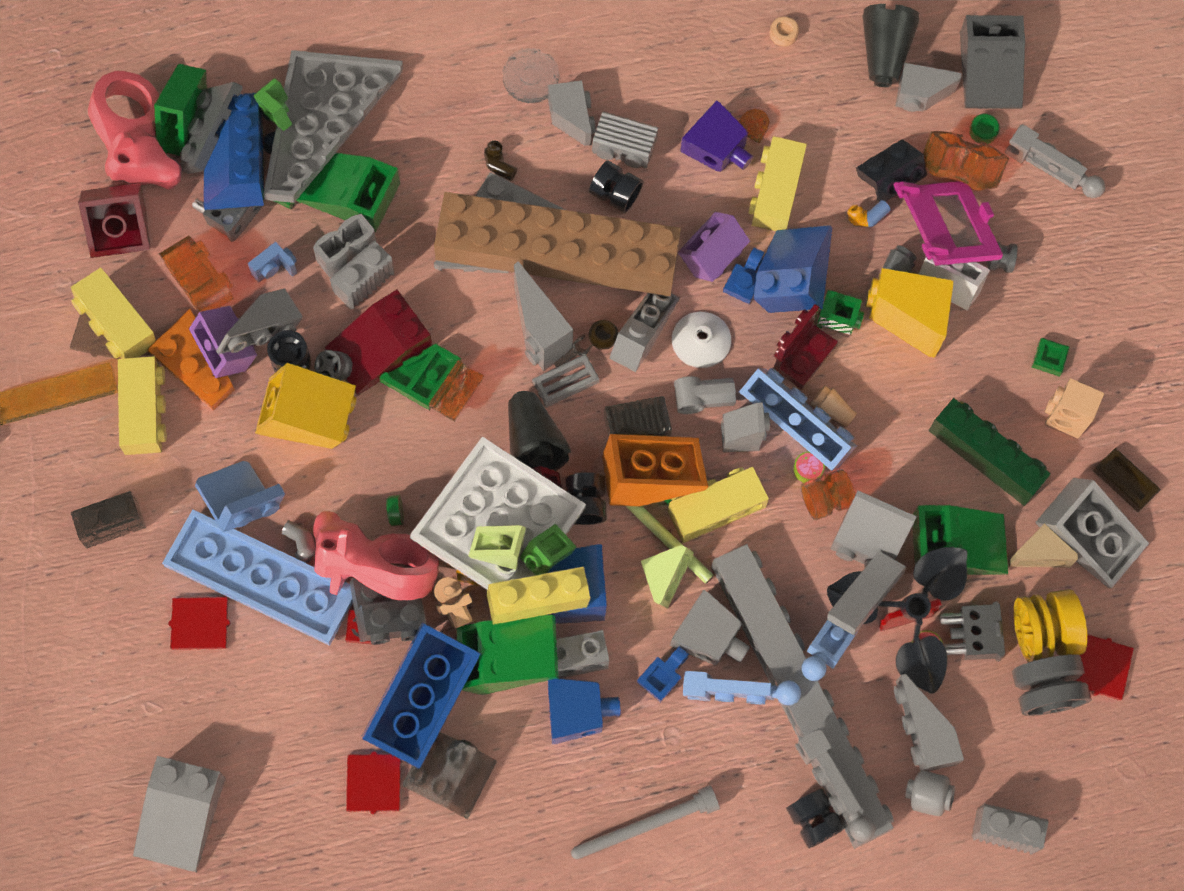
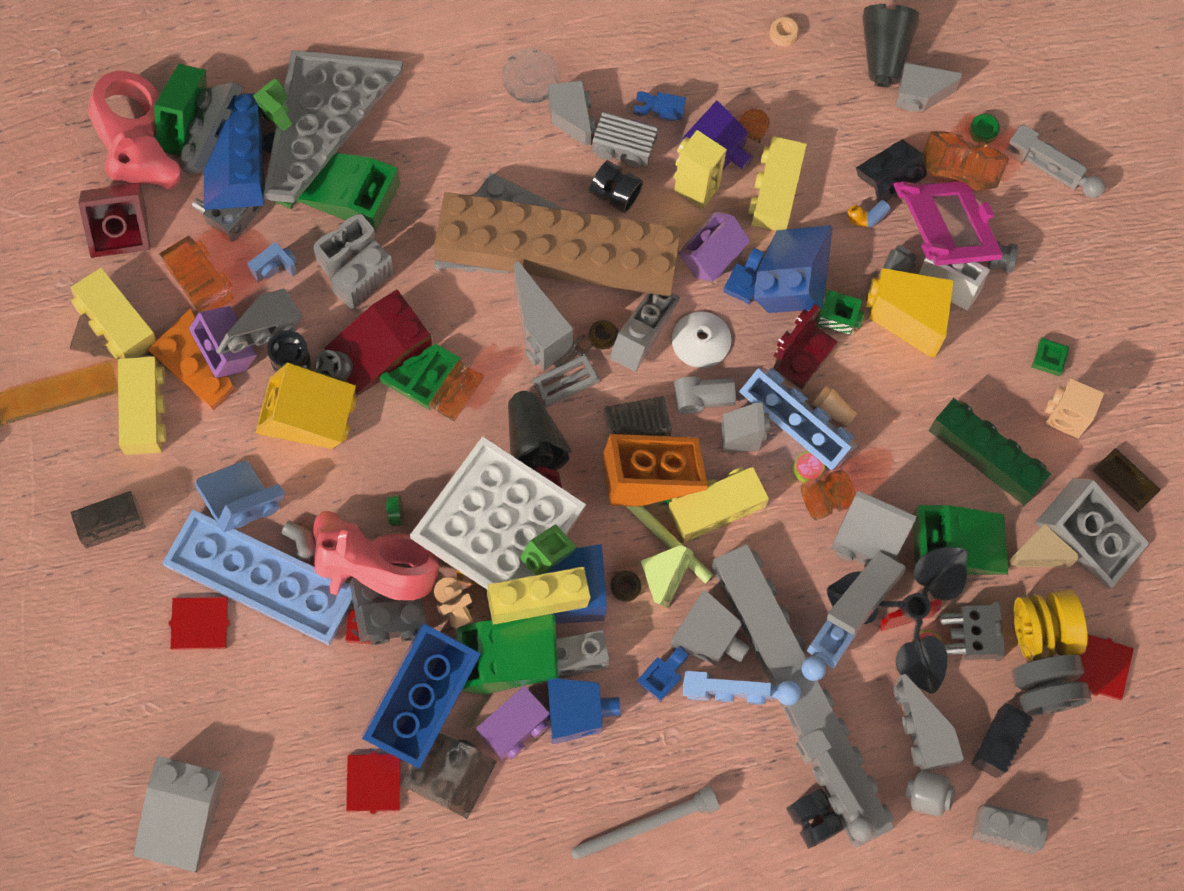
yellowish green slope [468,525,526,570] -> none
dark brown arm [484,140,517,181] -> none
black wheel [565,472,607,525] -> none
dark grey slope [960,15,1025,109] -> none
none -> medium lavender brick [476,686,550,762]
none -> dark brown plate [610,571,641,602]
none -> blue plate [634,91,686,121]
none -> light yellow brick [674,130,727,210]
none -> black brick [971,703,1033,778]

